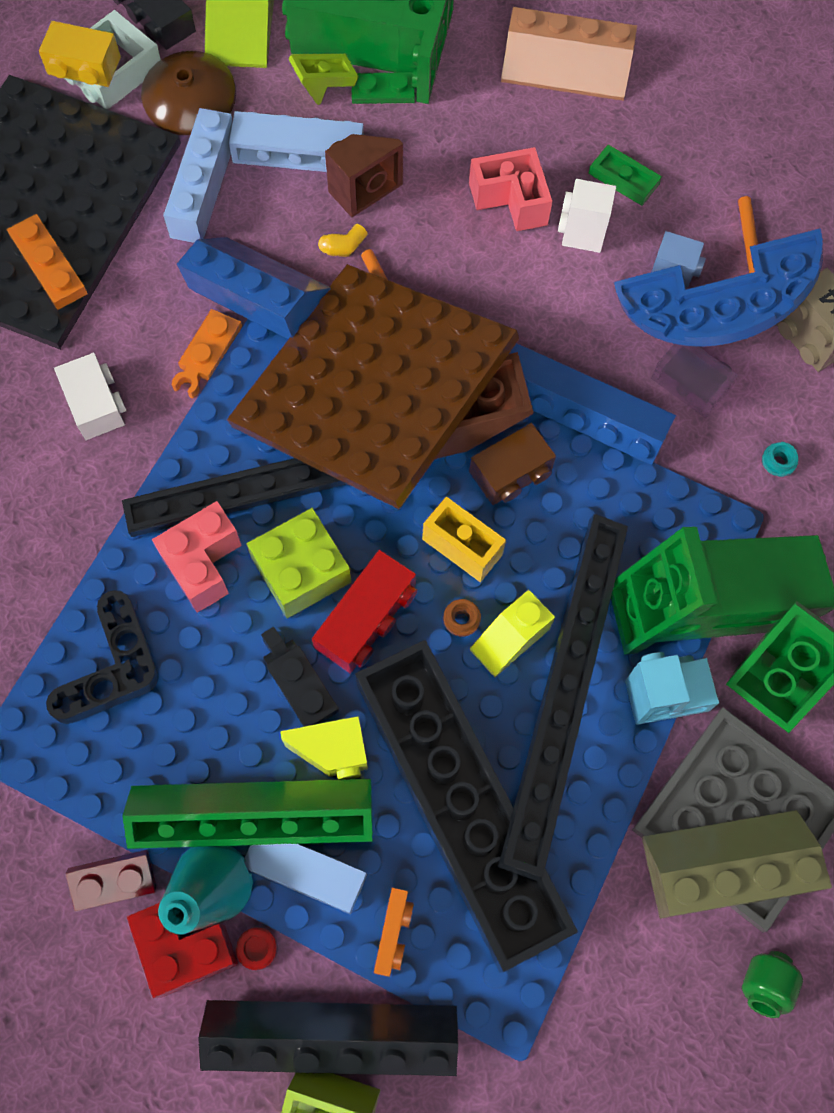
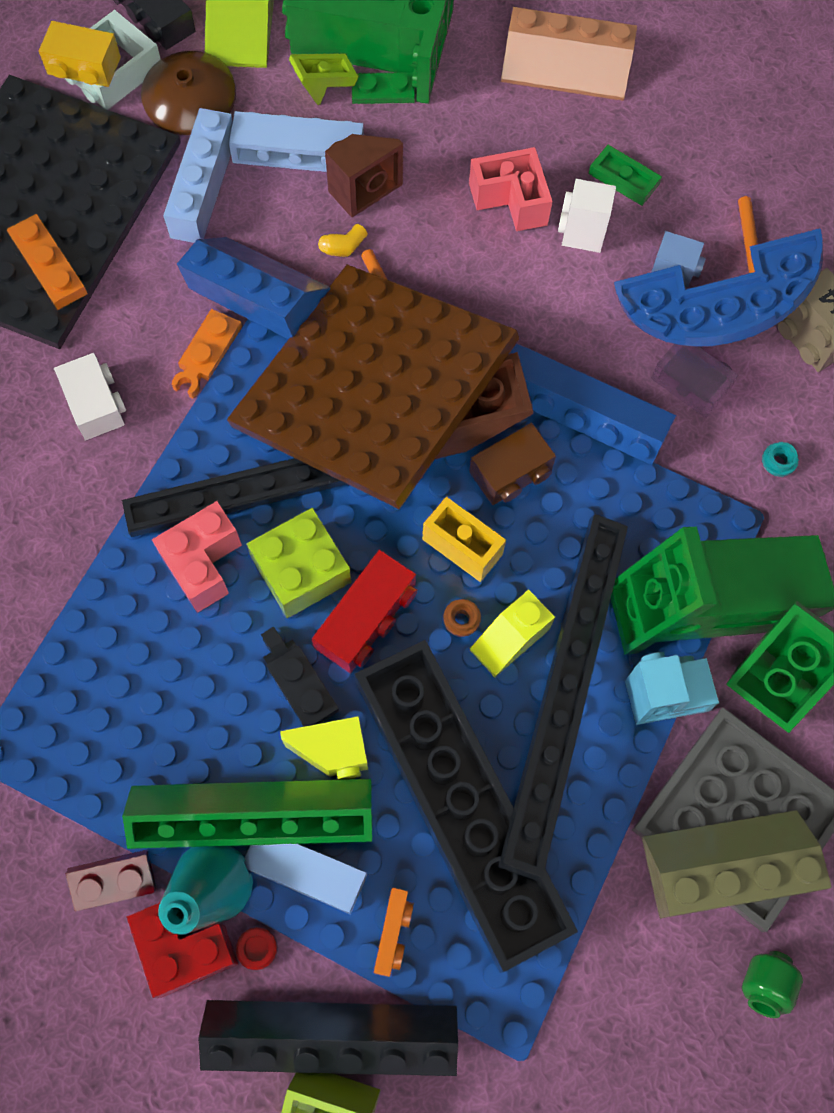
black beam [46,590,159,724] -> none

